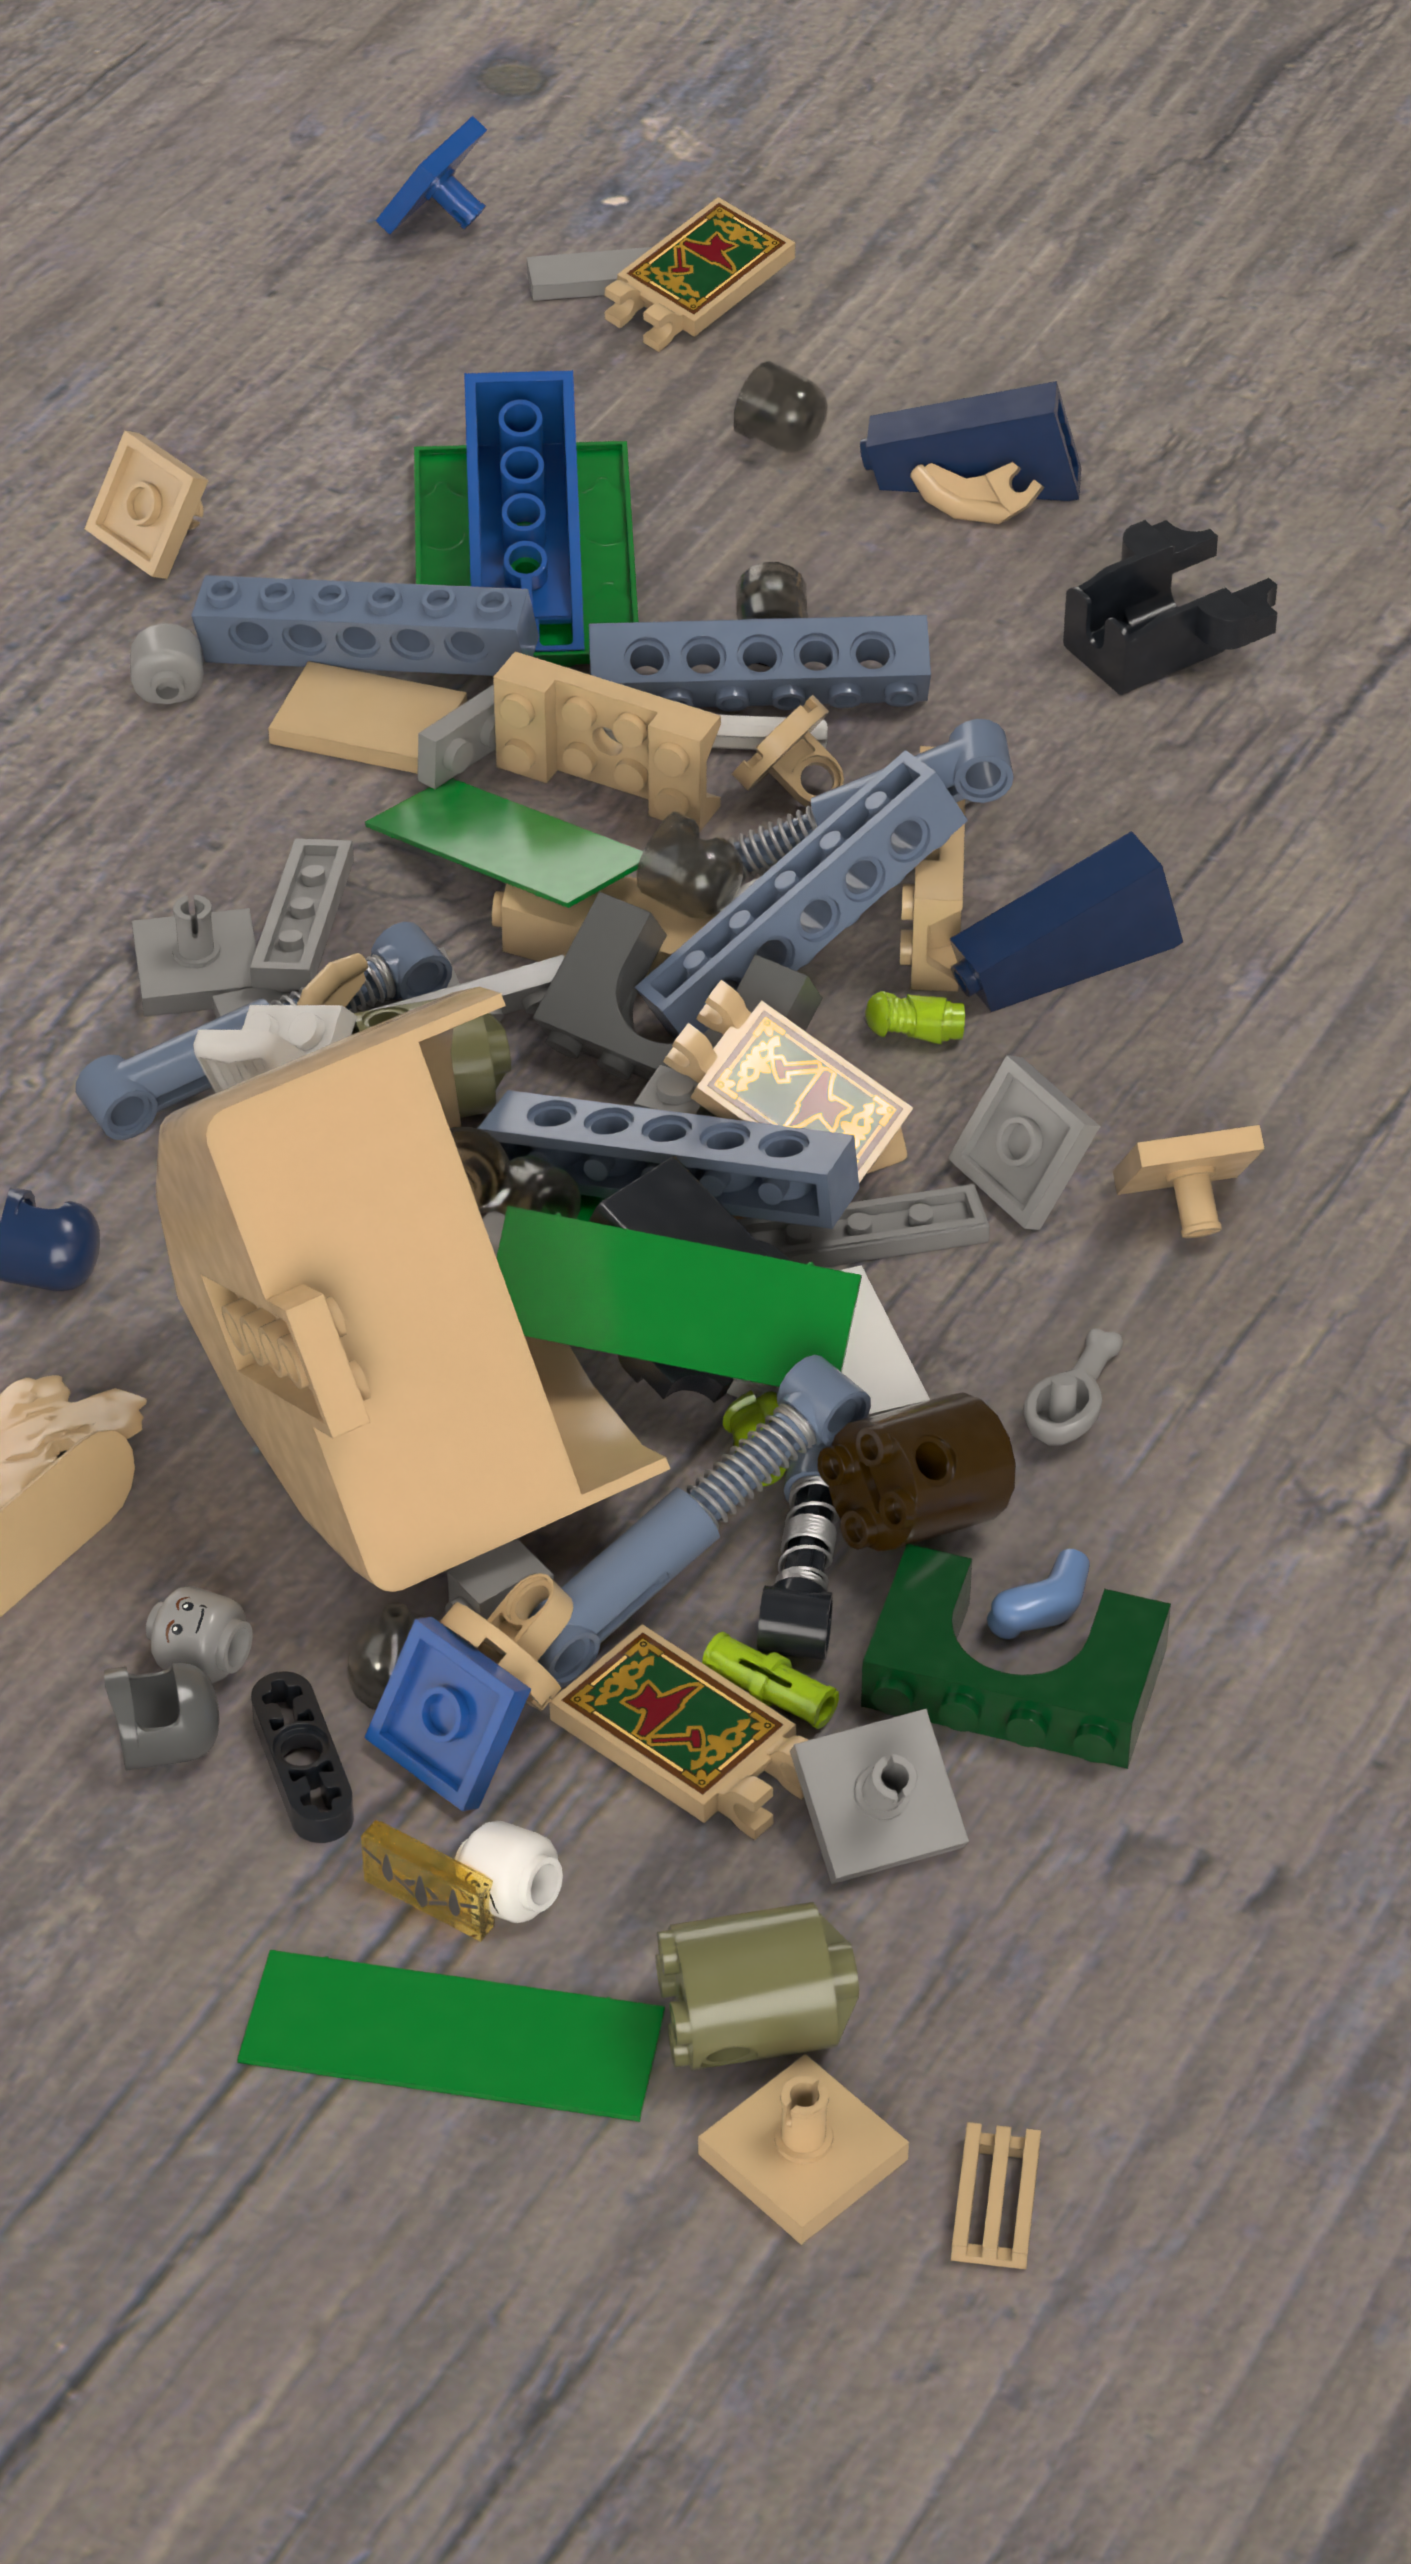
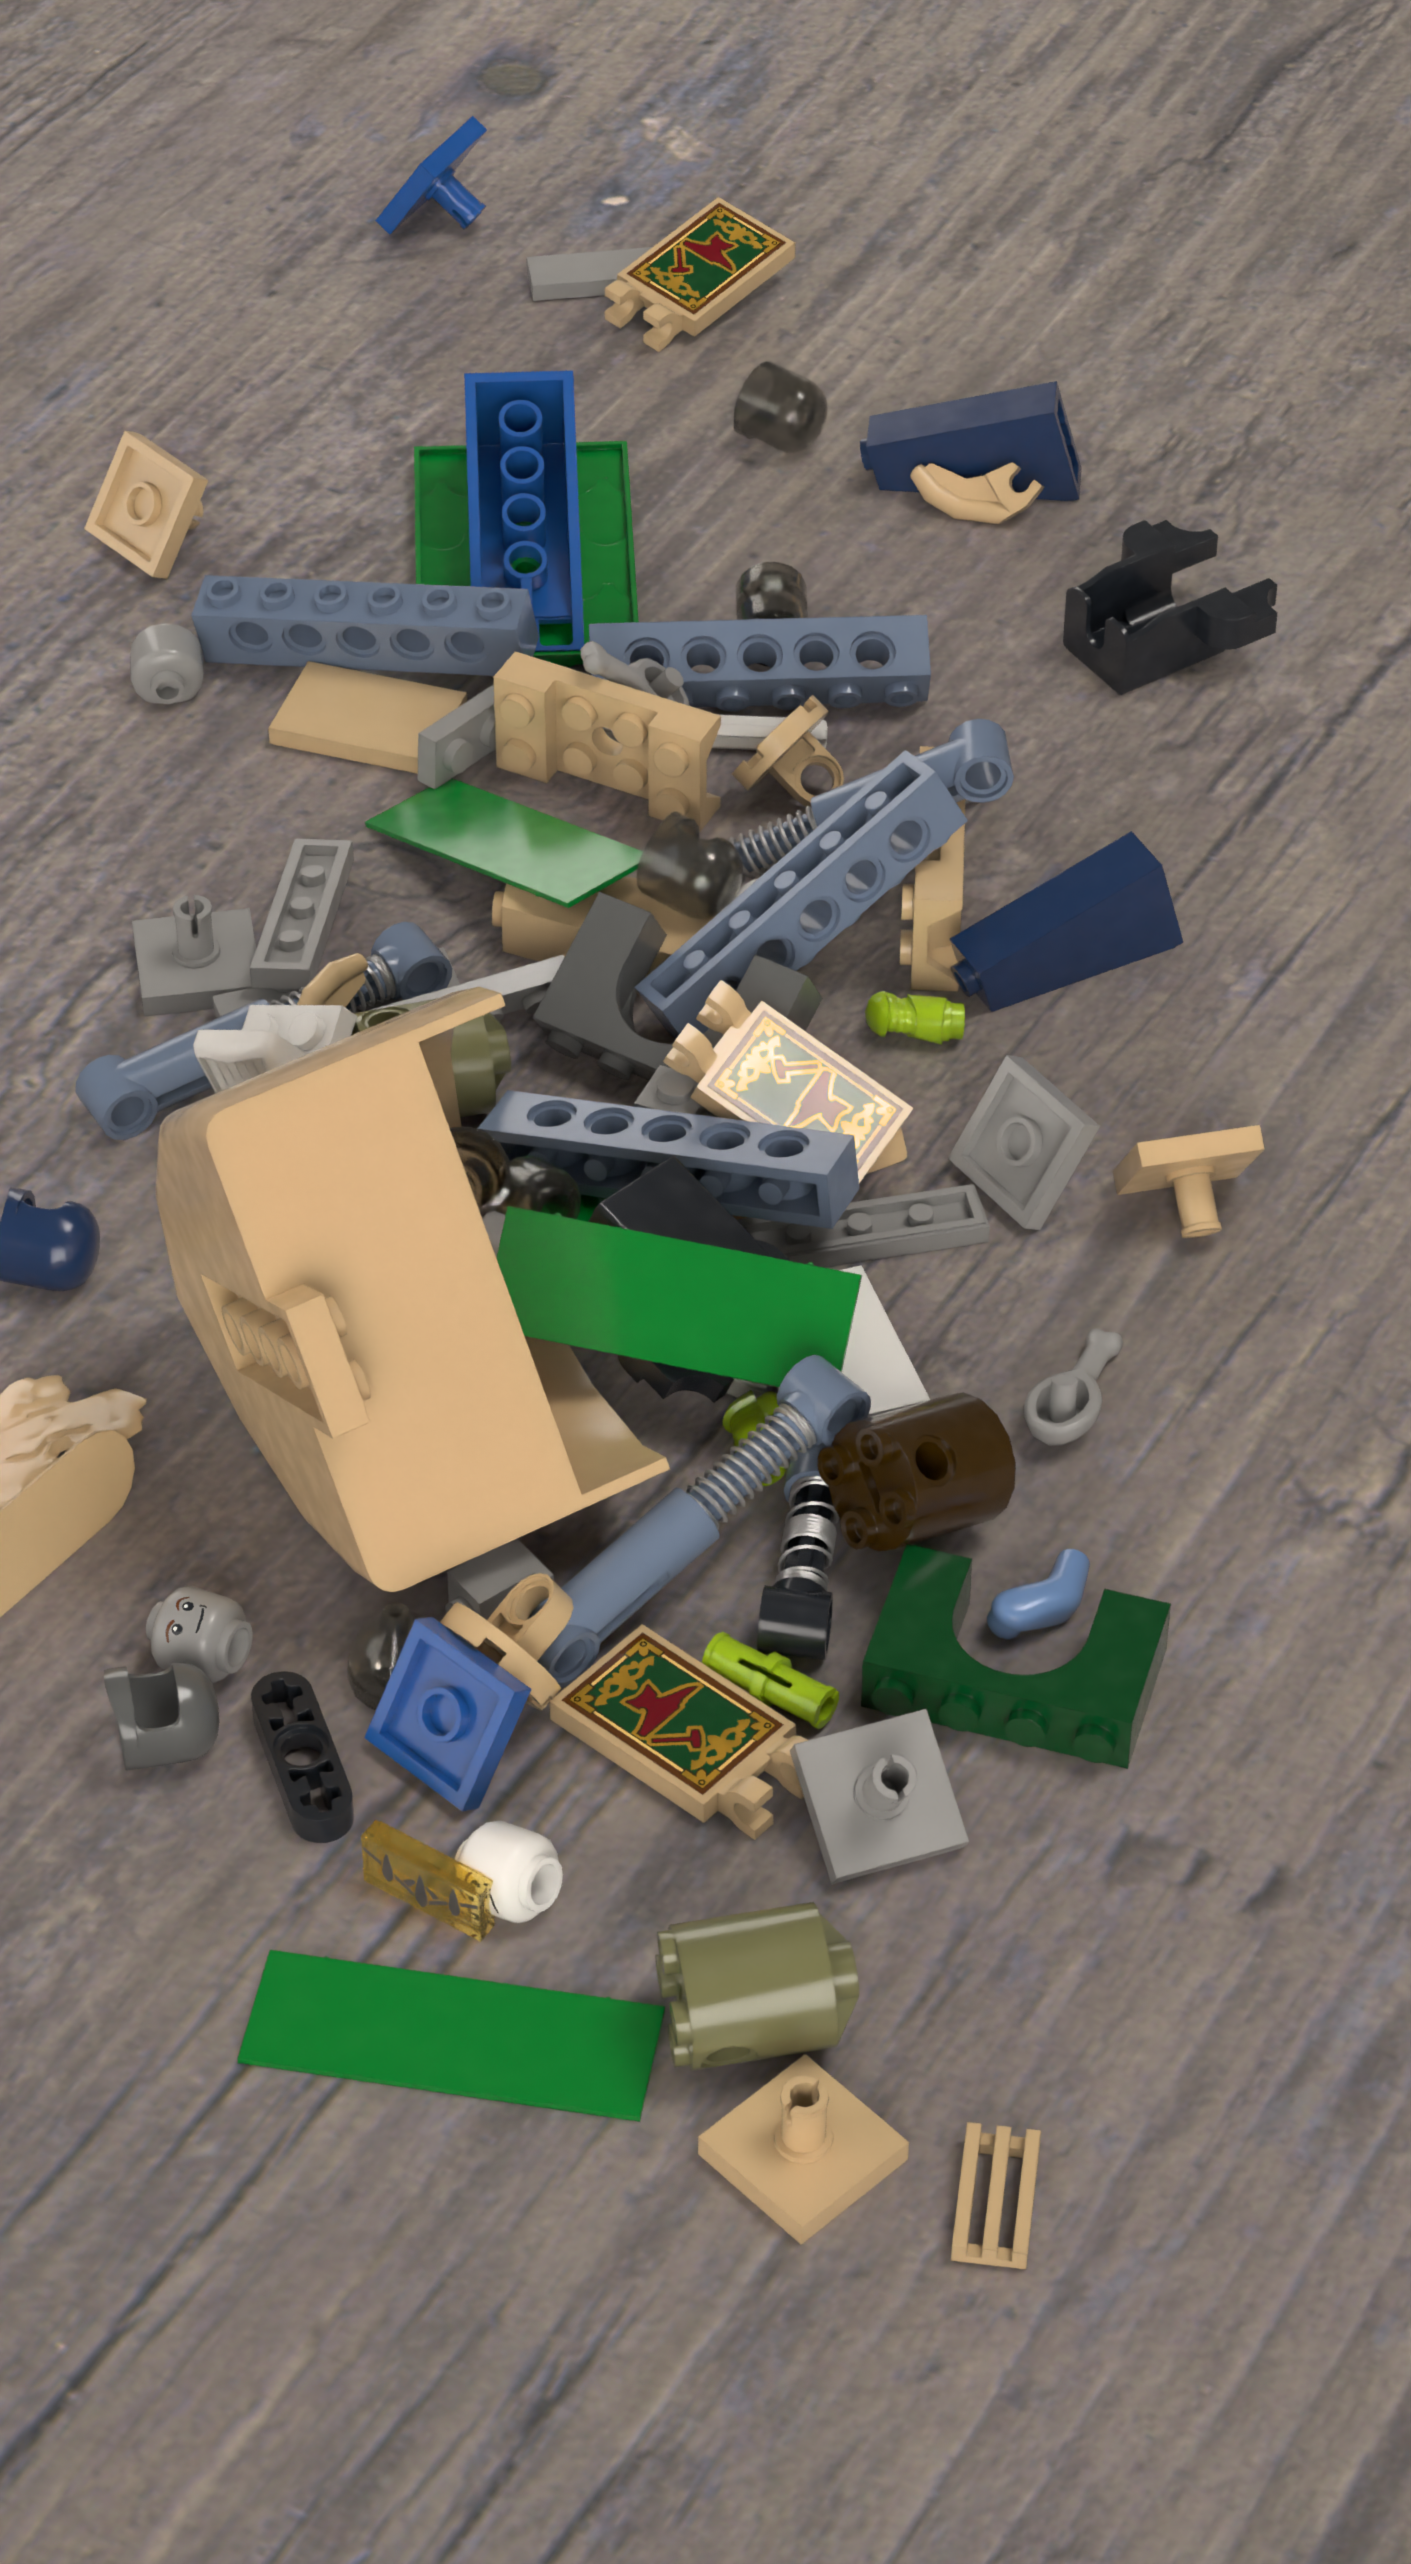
none -> light grey piece [580,641,689,706]

